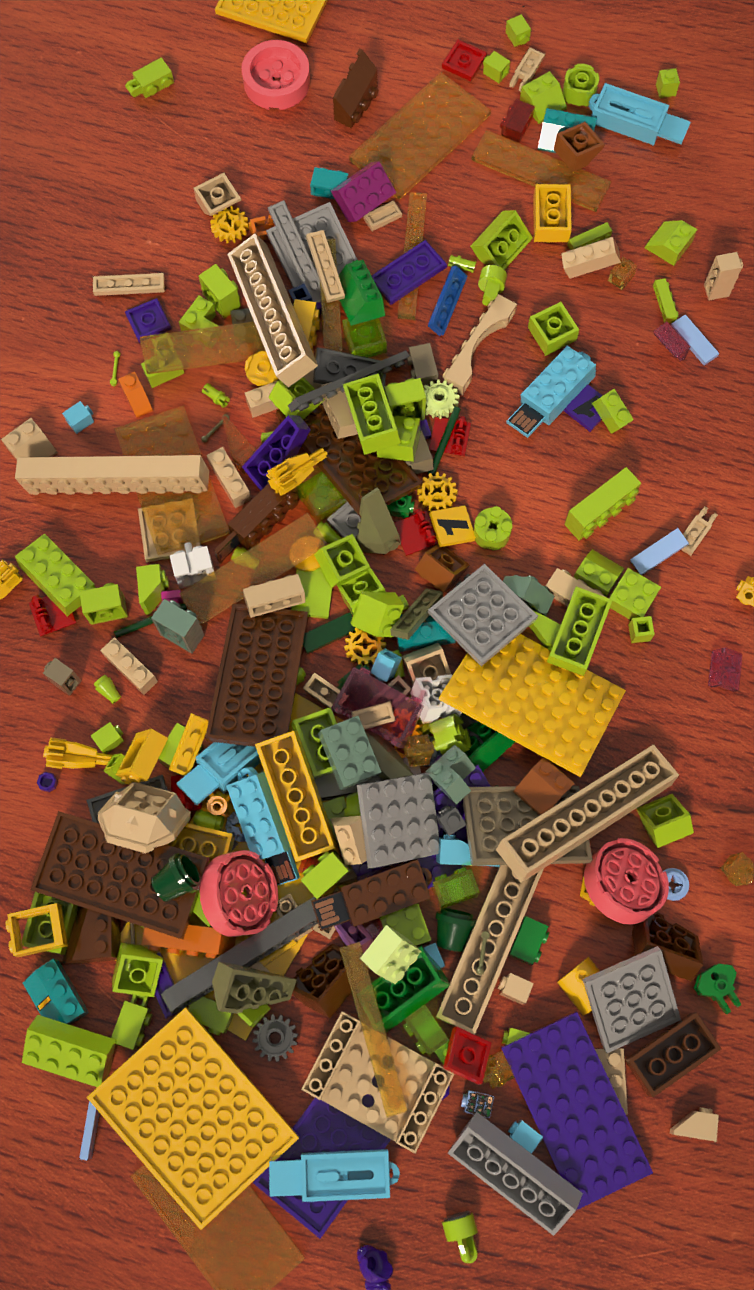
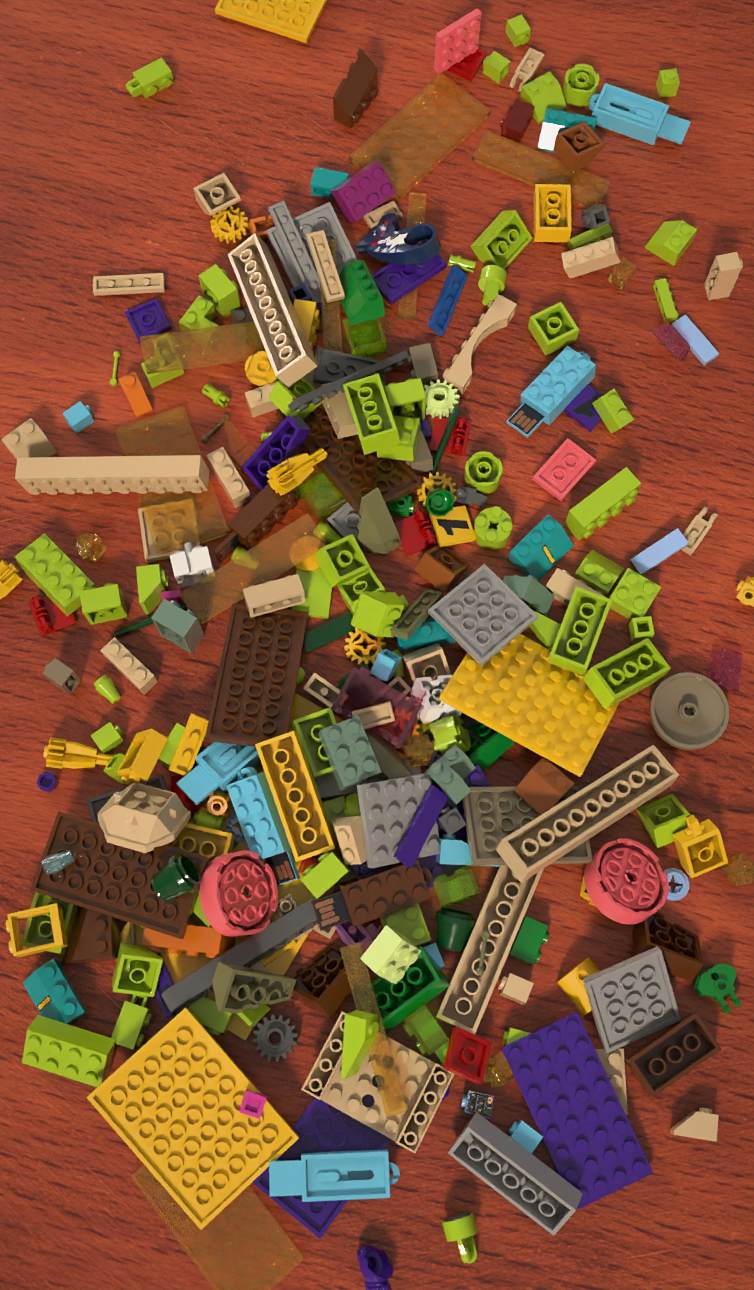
light blue tile [79,1101,100,1160] -> none
coral brick [242,40,310,110] -> none
none -> clear light blue cone [41,850,74,875]
none -> clear yellow brick [74,532,108,562]
none -> dark pink plate [239,1089,267,1119]
none -> lime slope [341,1010,379,1079]
none -> dark blue animal [355,213,441,265]
none -> dark purple tile [393,786,448,868]
none -> green hair [426,488,455,517]
none -> coral plate [434,8,481,74]
none -> dark grey piece [455,485,487,507]
none -> lime brick [464,451,503,495]
none -> teal slope [508,514,574,581]
none -> coral plate [532,438,596,501]
none -> dark grey brick [581,204,610,229]
none -> lime brick [582,638,671,710]
none -> dark tan dish [649,672,729,750]
none -> yellow hinge [672,815,728,878]

